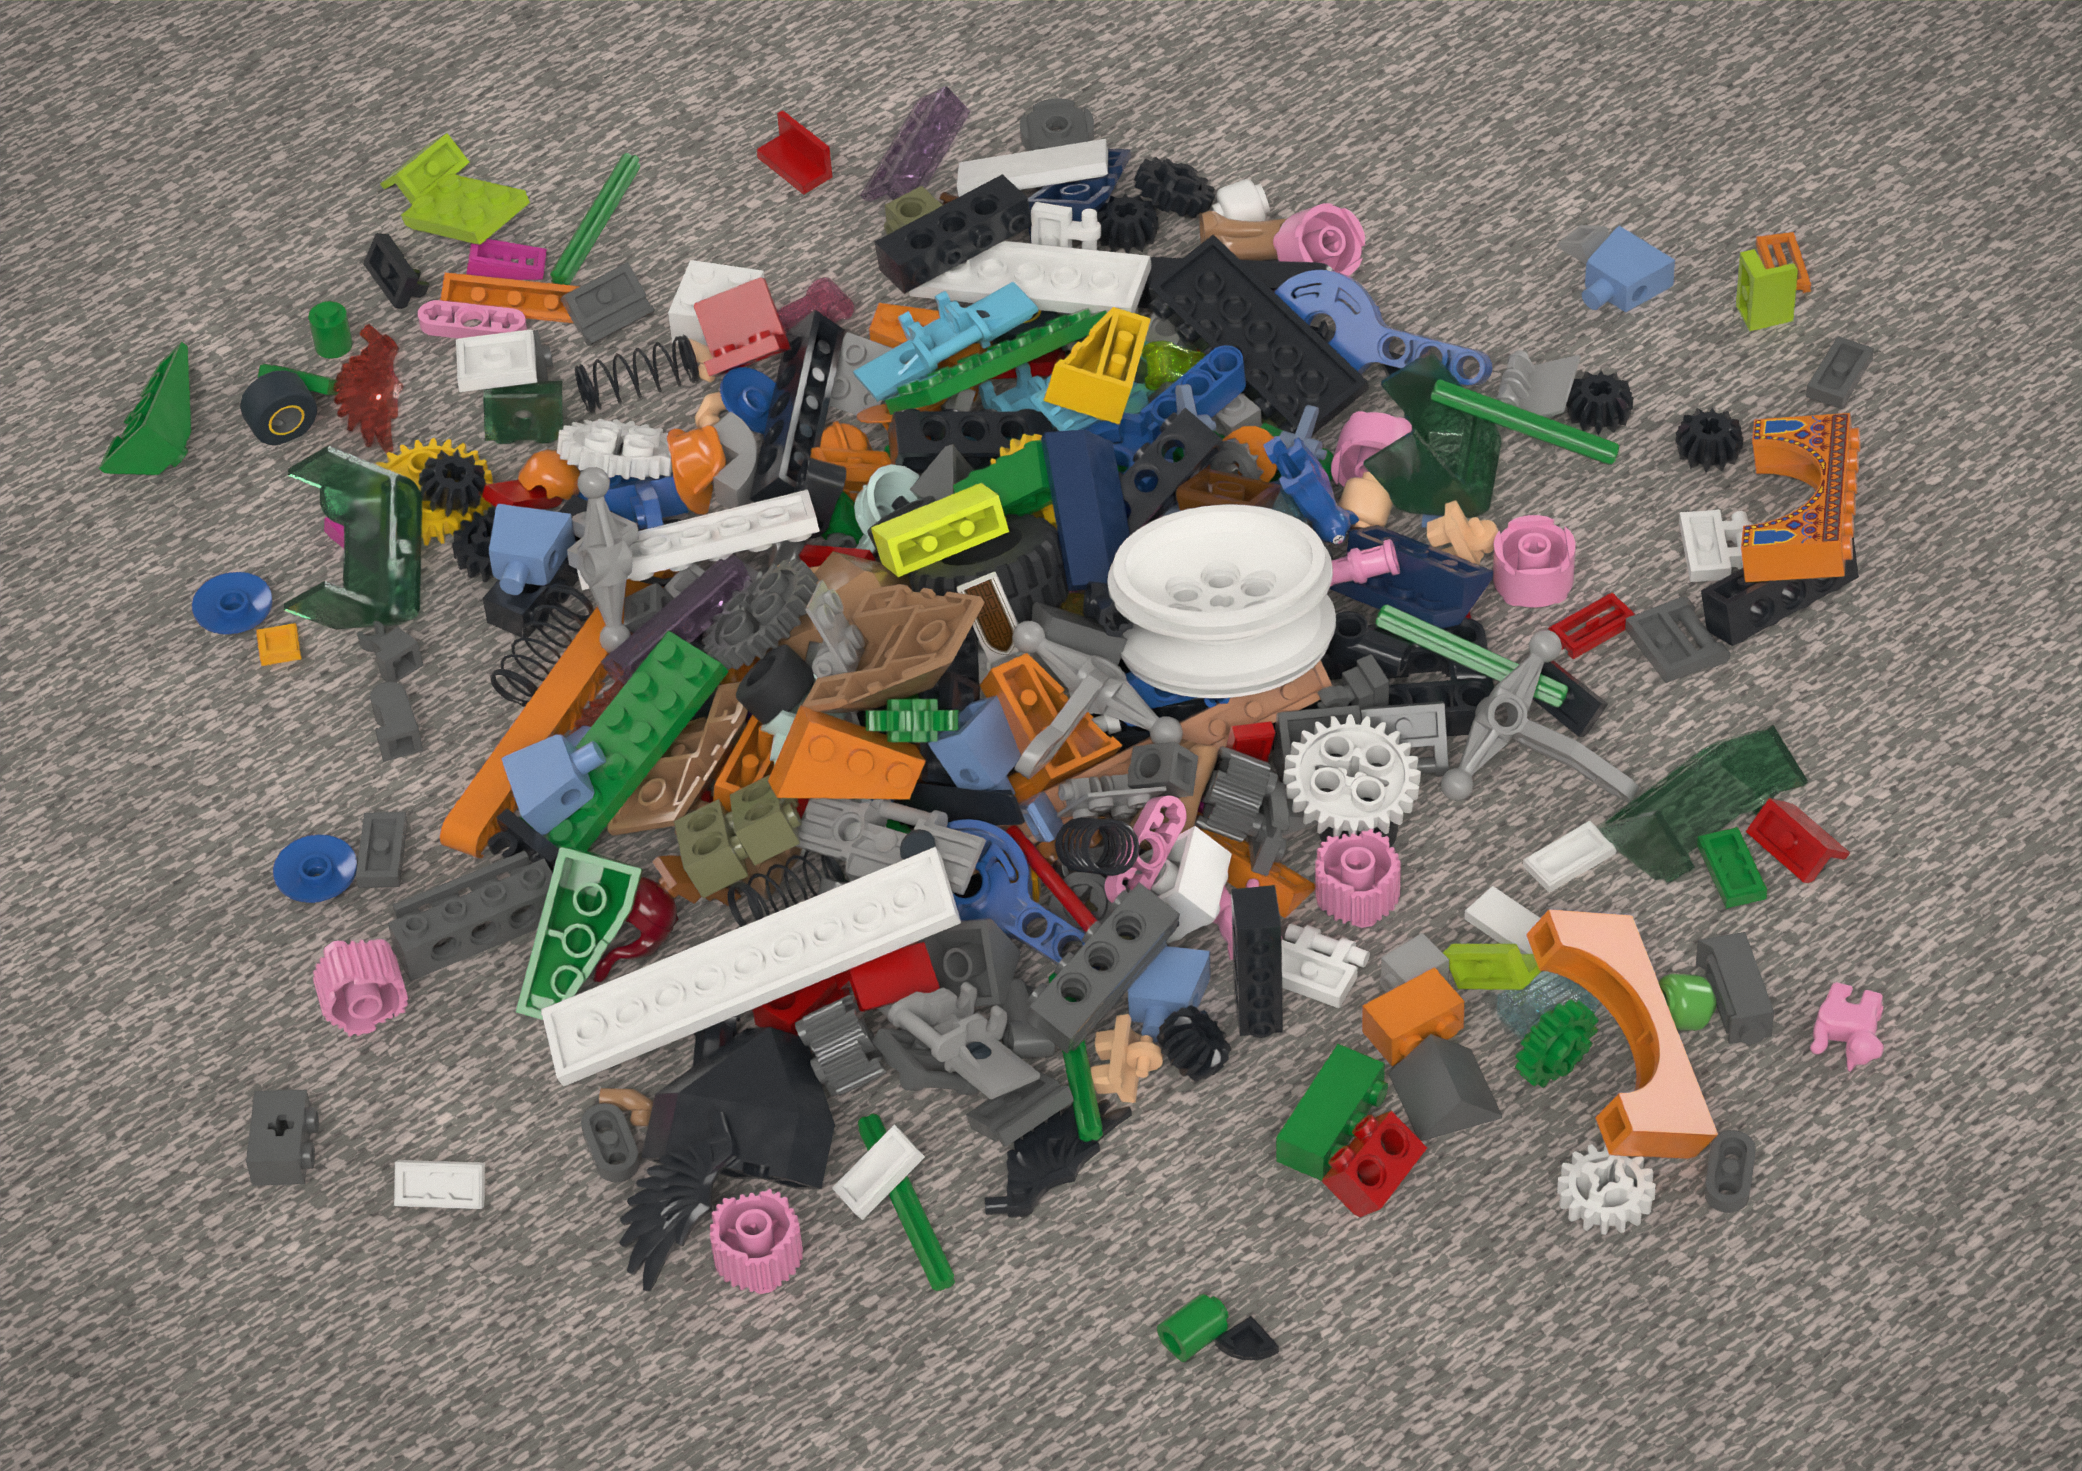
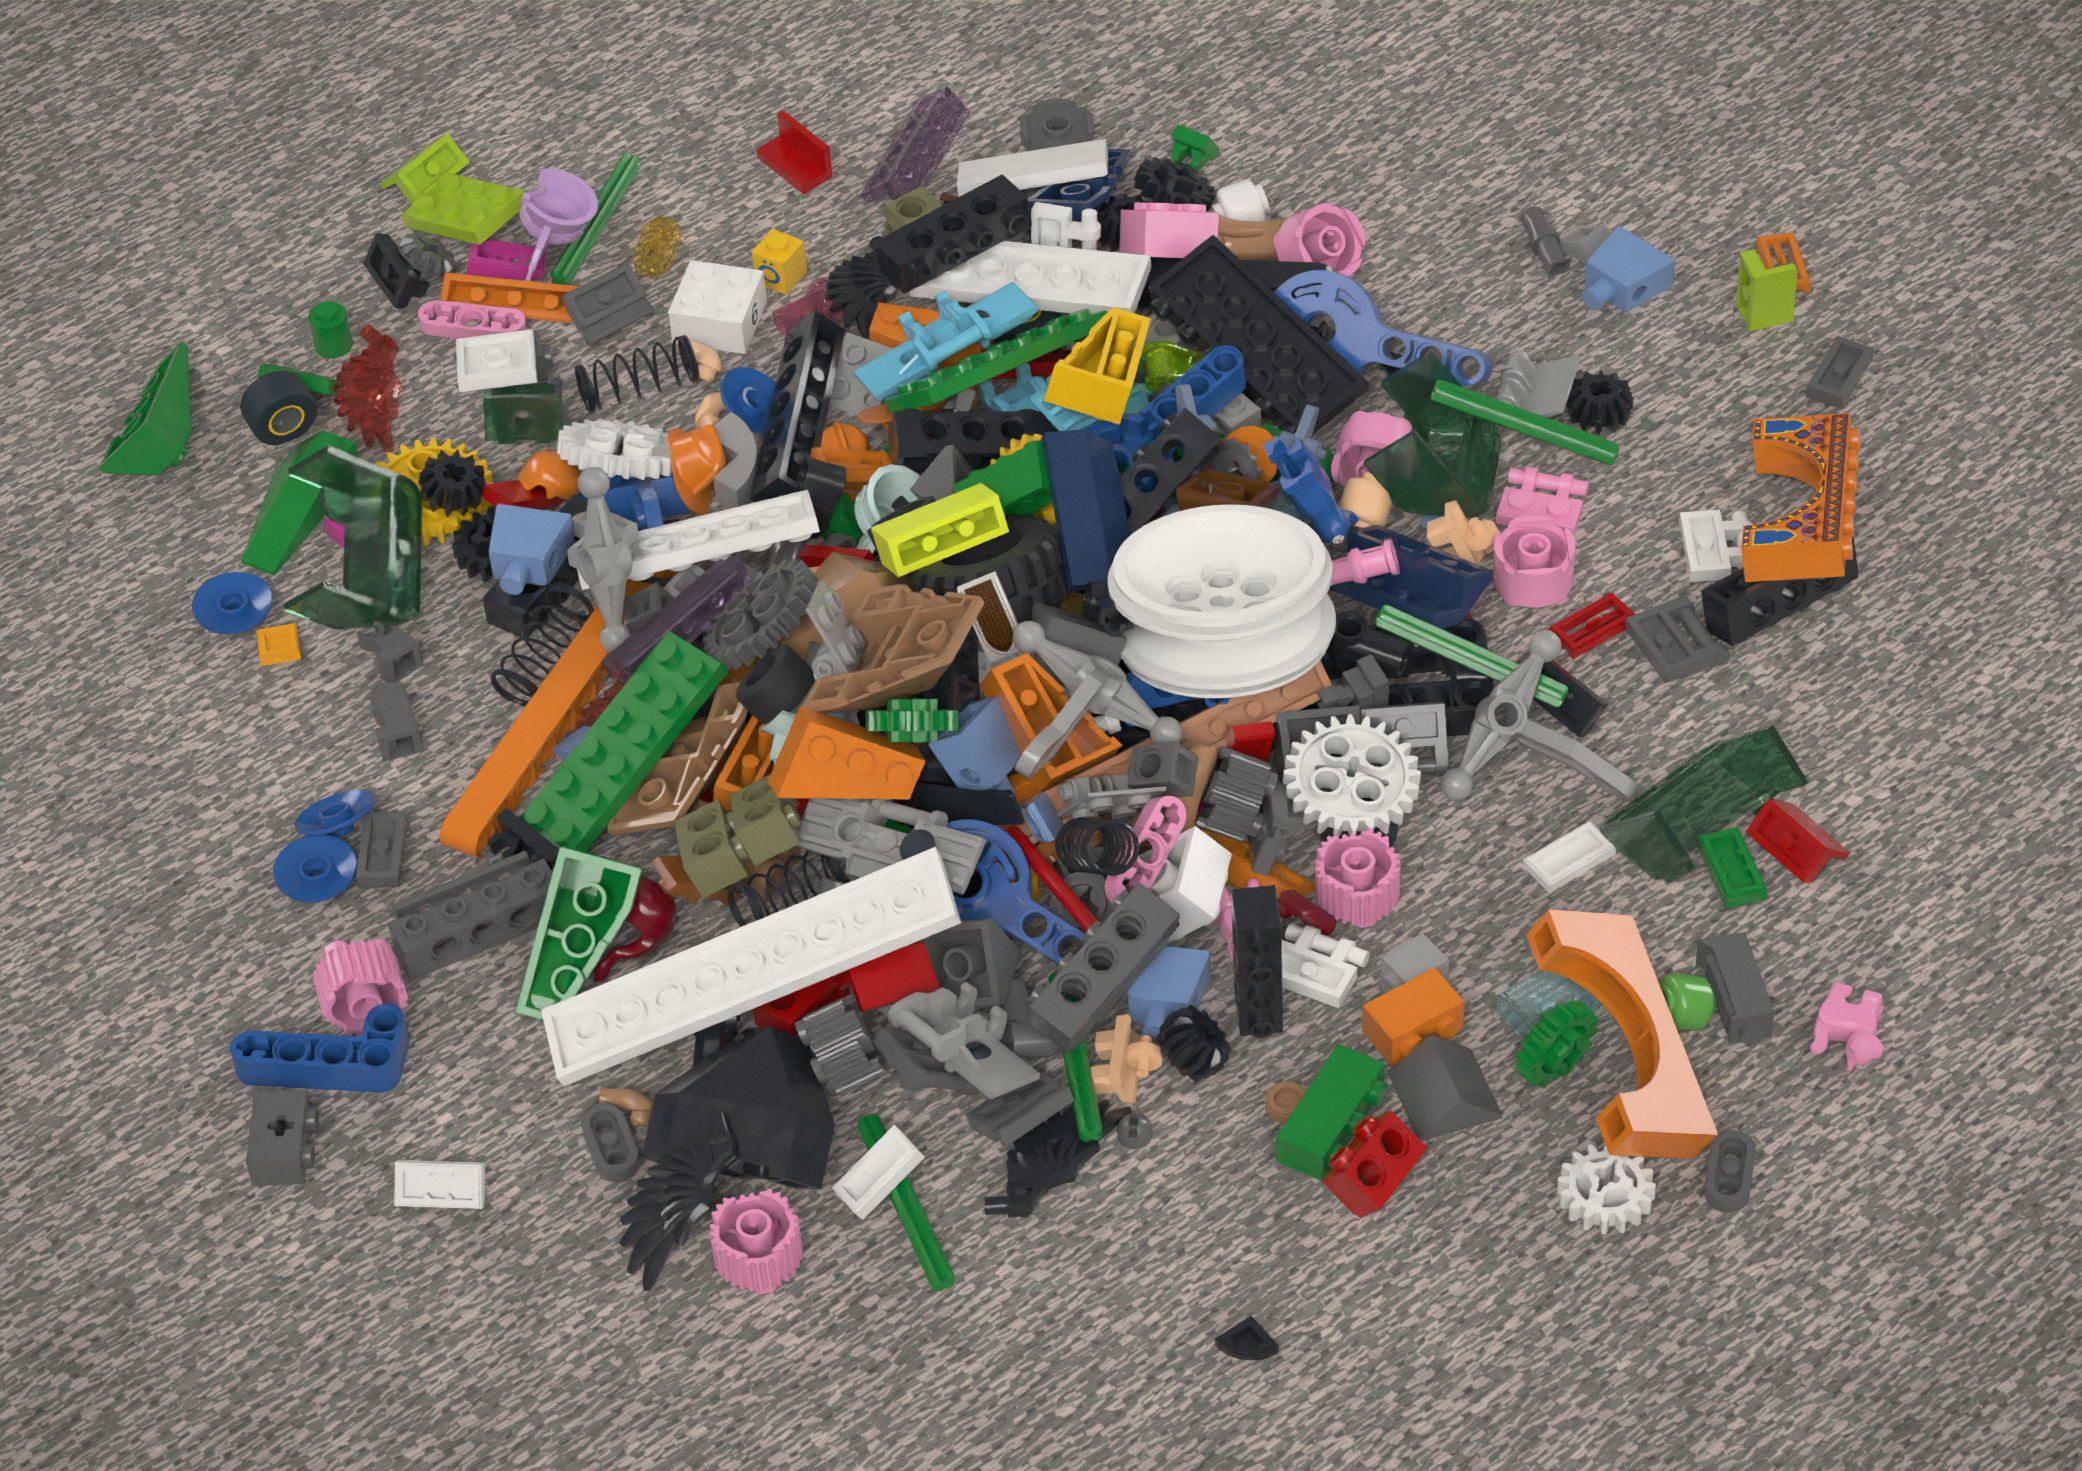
medium blue torso [501,734,606,836] -> none
bracket [694,277,791,377] -> none
green brick [1157,1294,1229,1362] -> none
lime panel [1443,944,1542,990] -> none
white tile [1465,886,1540,954] -> none
black gear [1675,407,1744,473] -> none
none -> blue beam [230,1003,409,1093]
none -> green wedge [241,430,362,576]
none -> blue dish [295,789,375,838]
none -> dark grey gear [398,234,457,277]
none -> lavender helmet [518,169,598,281]
none -> clear yellow plate [633,217,681,278]
none -> yellow brick [752,228,807,295]
none -> black animal [825,236,898,339]
none -> dark grey hinge [1117,1113,1152,1149]
none -> bright pink brick [1119,202,1219,258]
none -> green tile [1171,124,1220,171]
none -> medium nougat tile [1265,1082,1306,1124]
none -> dark red arm [1277,890,1337,936]
none -> bright pink plate [1496,466,1589,537]
none -> dark grey pin [1519,206,1570,276]

